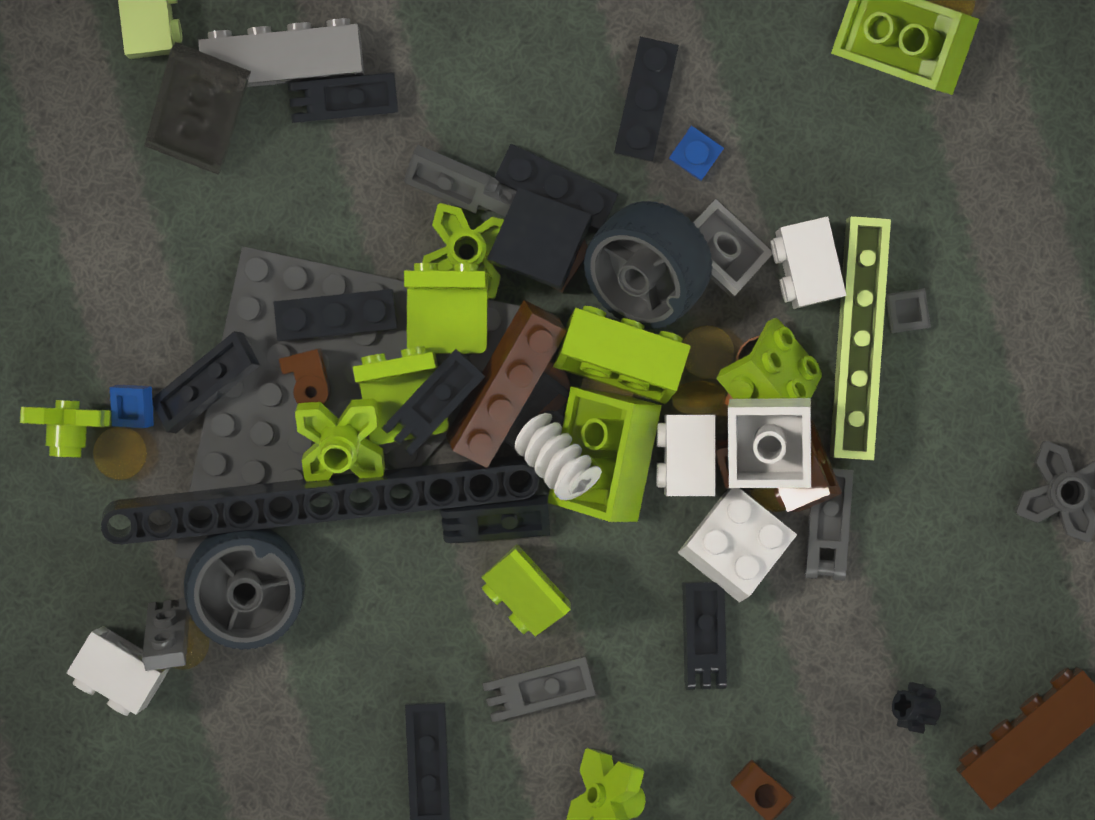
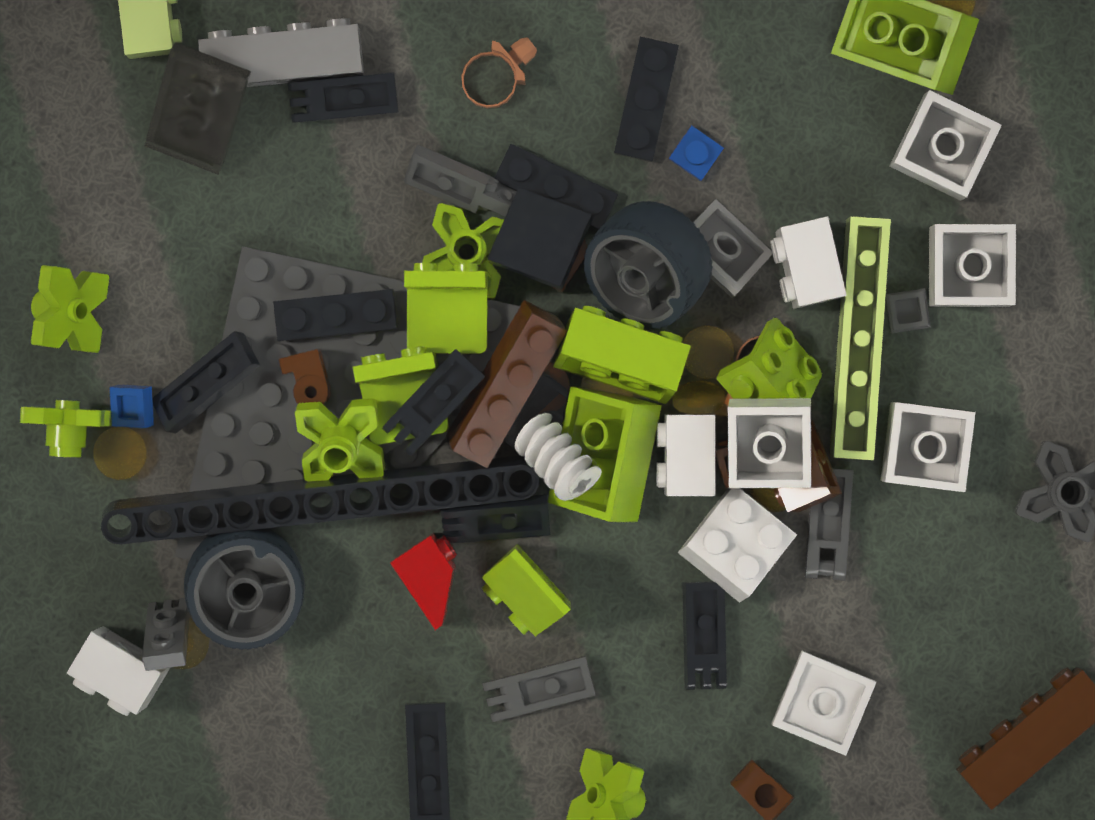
black gear [892,682,941,734] -> none
none -> lime plant [31,265,109,353]
none -> red slope [390,532,457,630]
none -> nougat piece [461,37,537,109]
none -> white plate [771,650,876,756]
none -> white brick [880,402,976,492]
none -> white brick [889,90,1002,201]
none -> white brick [929,224,1016,307]

